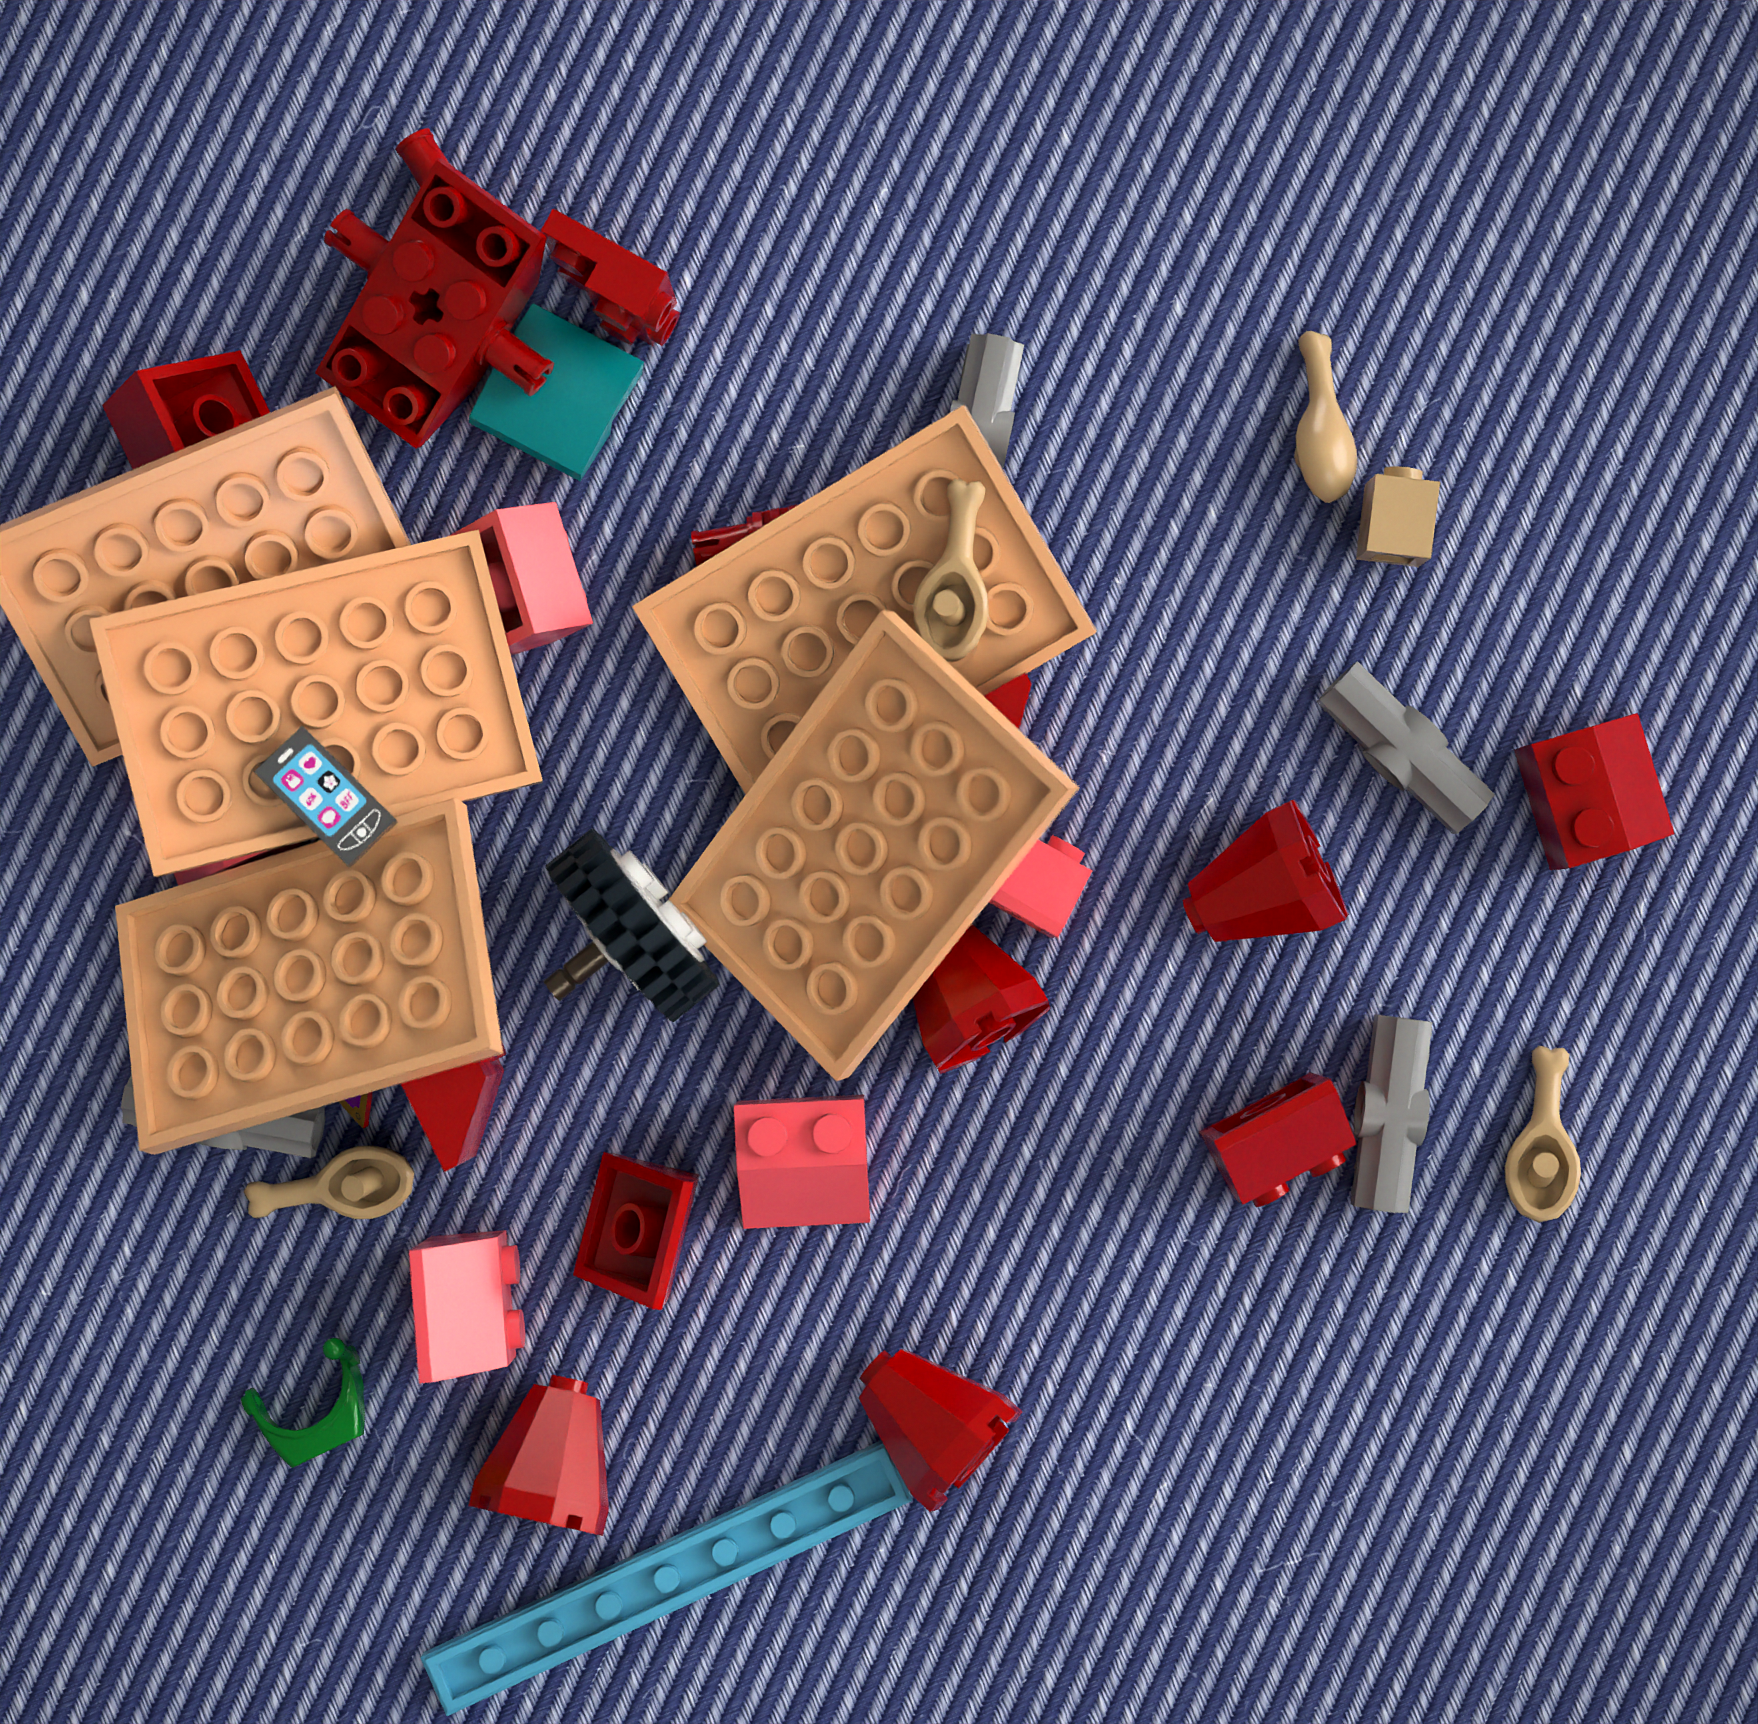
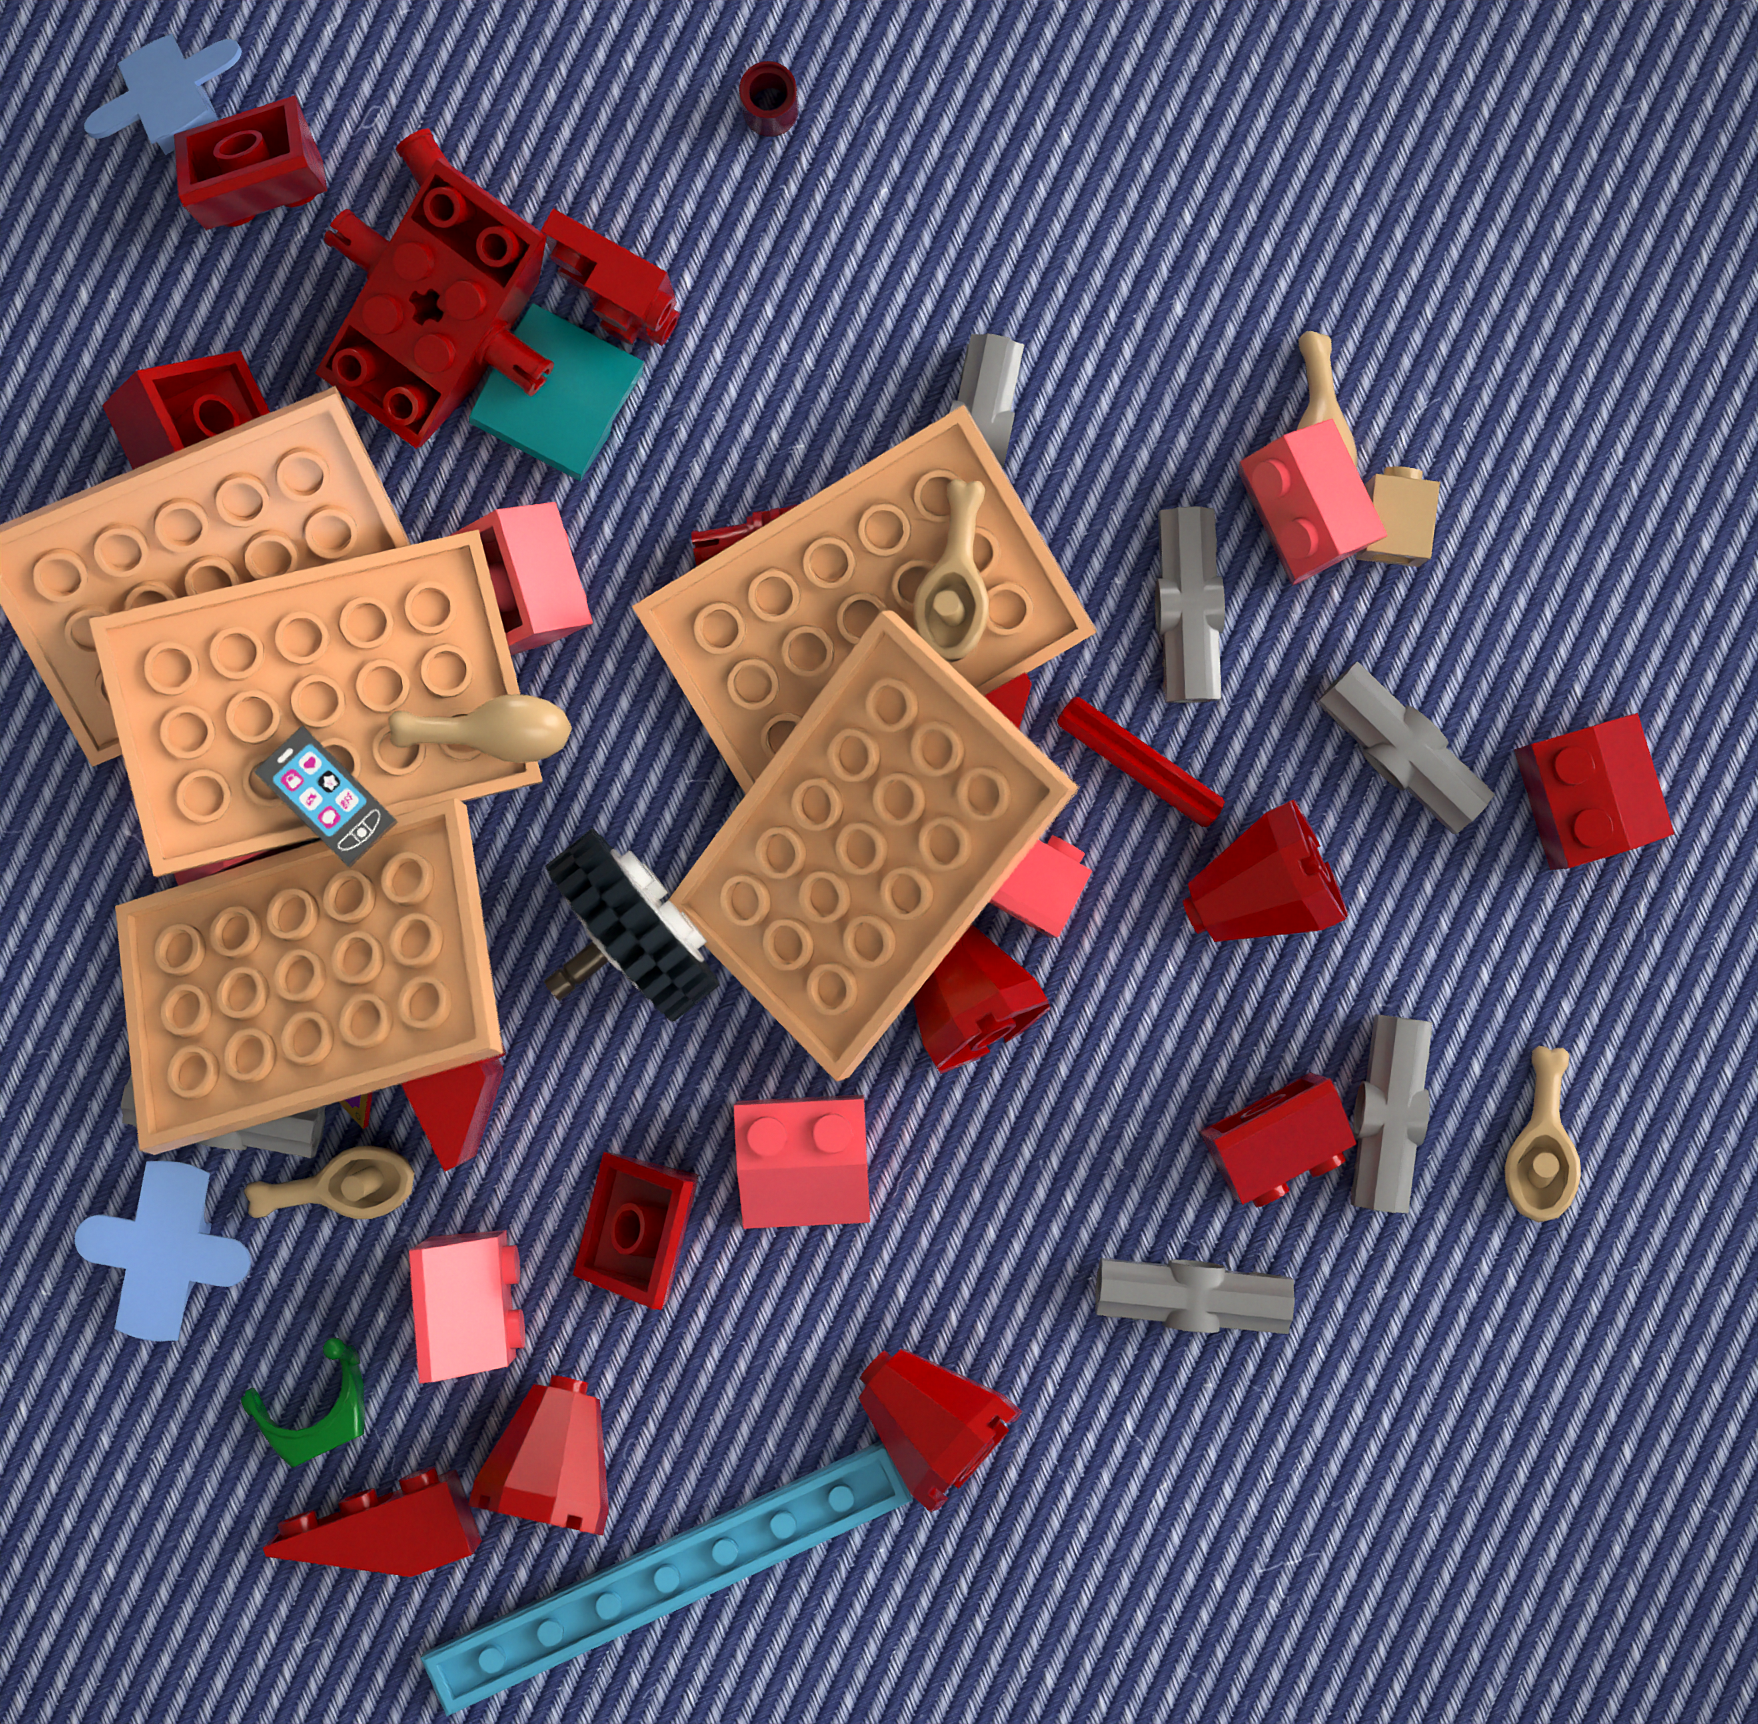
none -> light blue piece [75,1161,251,1341]
none -> light blue piece [84,33,242,155]
none -> red slope [174,95,327,230]
none -> red slope [263,1466,482,1577]
none -> tan piece [388,694,572,763]
none -> dark red beam [739,61,799,137]
none -> red axle [1057,697,1225,827]
none -> light grey piece [1095,1258,1295,1334]
none -> light grey piece [1155,506,1225,703]
none -> coral slope [1238,418,1388,586]

